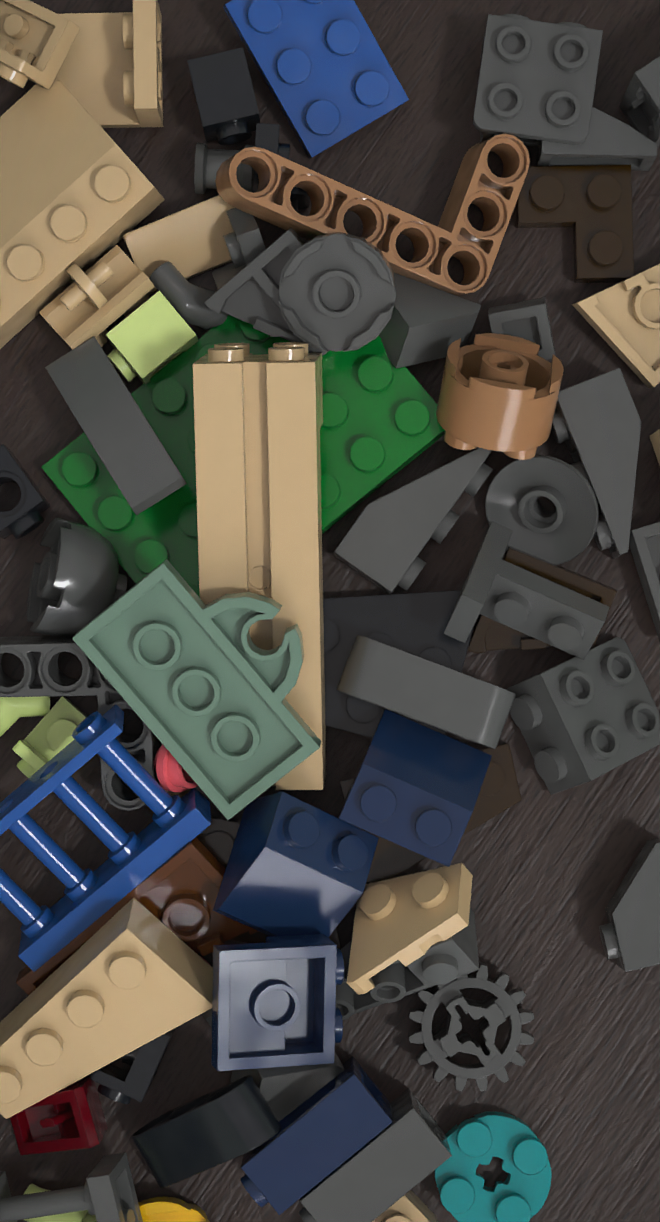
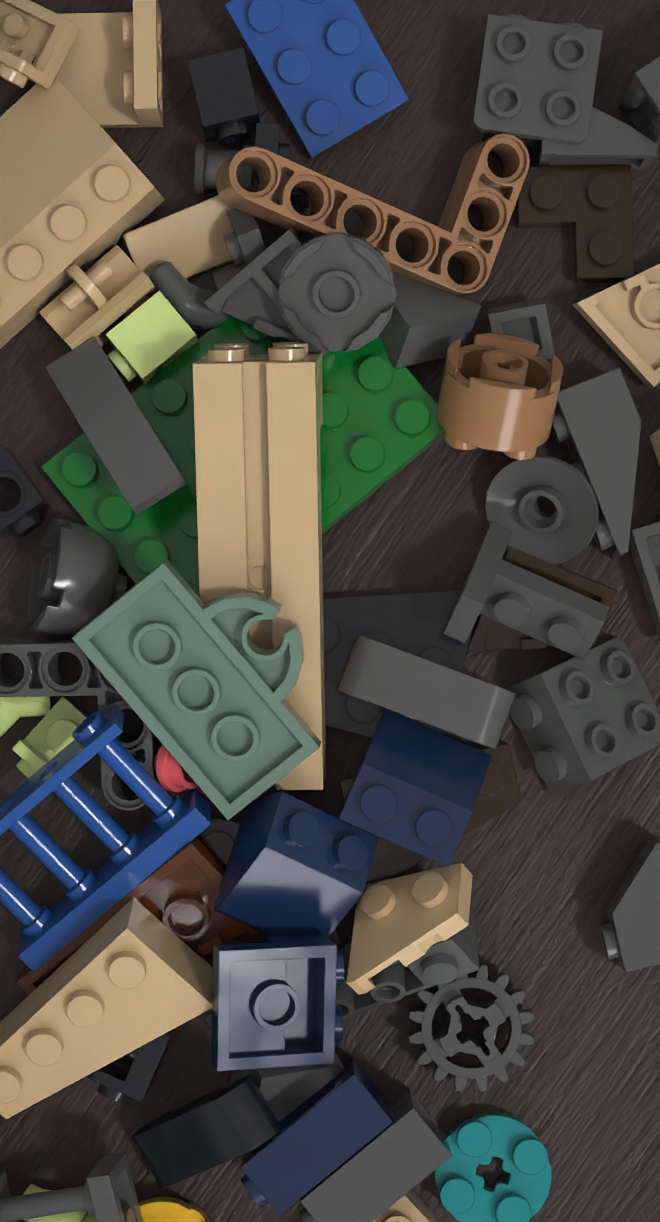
dark red slope [10,1075,108,1155] -> none
dark grey slope [334,448,493,595] -> none

